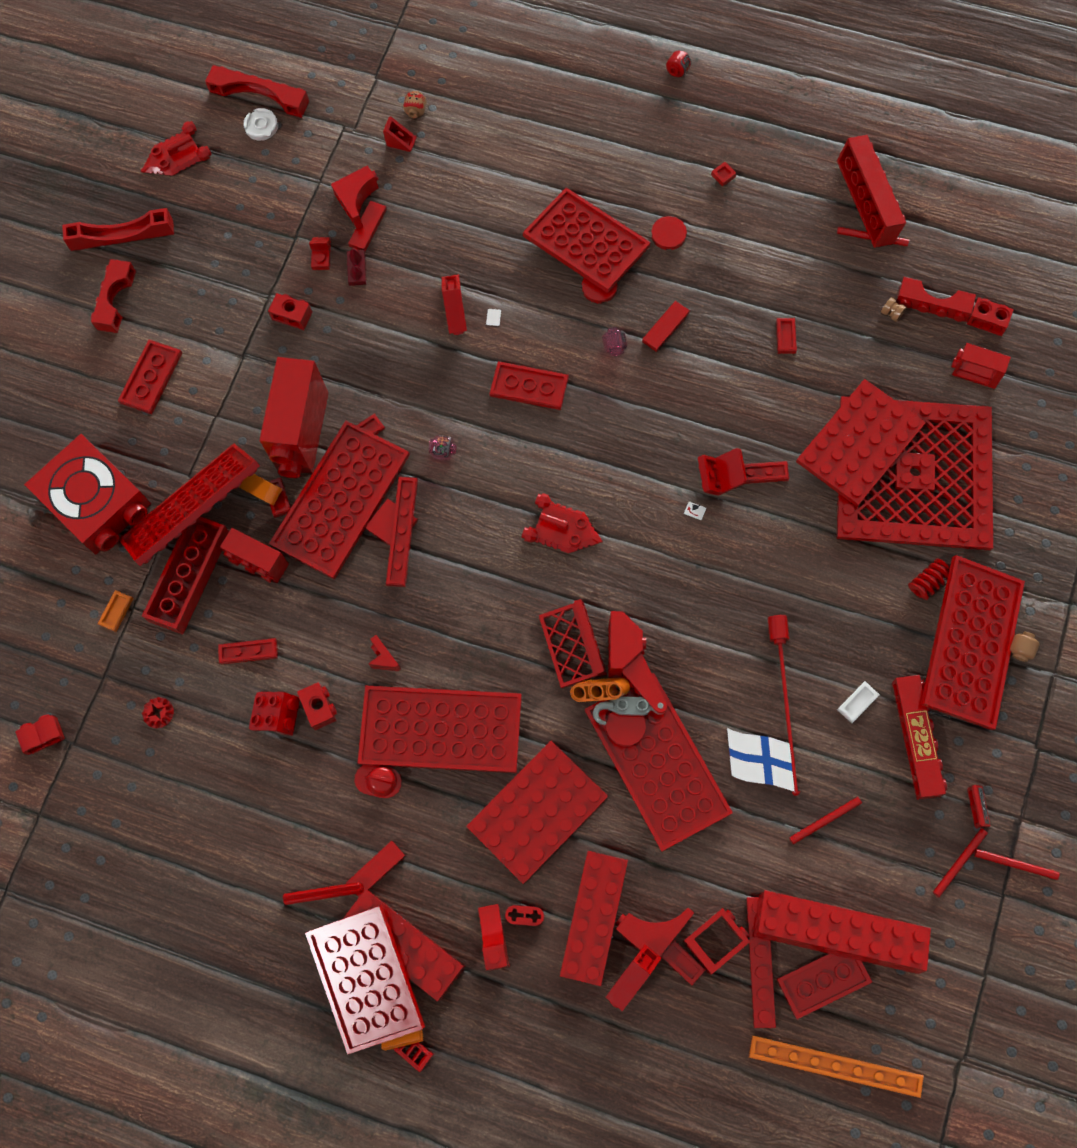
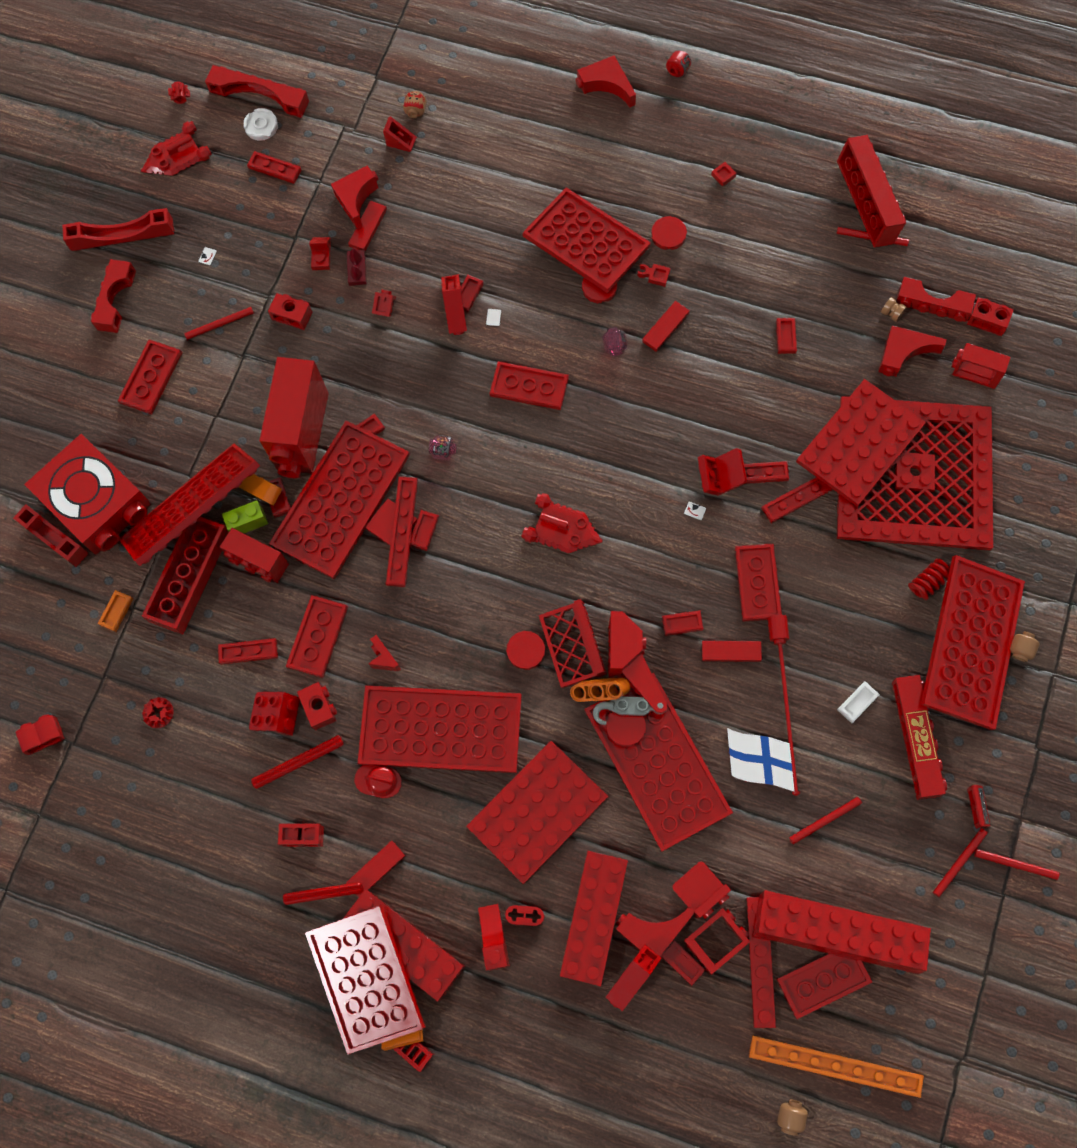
none -> red arch [13,504,89,567]
none -> red gear [168,82,190,104]
none -> red bar [184,307,254,340]
none -> white sticker [198,247,216,265]
none -> lime brick [222,500,268,533]
none -> red tile [247,151,302,184]
none -> red axle [251,735,344,789]
none -> red brick [278,824,324,847]
none -> red tile [286,595,348,678]
none -> red bracket [372,289,396,317]
none -> red tile [410,510,439,551]
none -> red tile [461,274,484,313]
none -> red tile [506,631,545,670]
none -> red arch [575,55,636,108]
none -> red plate [637,264,671,287]
none -> red tile [662,610,703,636]
none -> red bracket [672,861,731,919]
none -> red tile [702,641,762,662]
none -> red tile [735,544,782,622]
none -> red tile [761,477,833,523]
none -> medium nougat head [777,1099,808,1136]
none -> red arch [878,326,947,377]

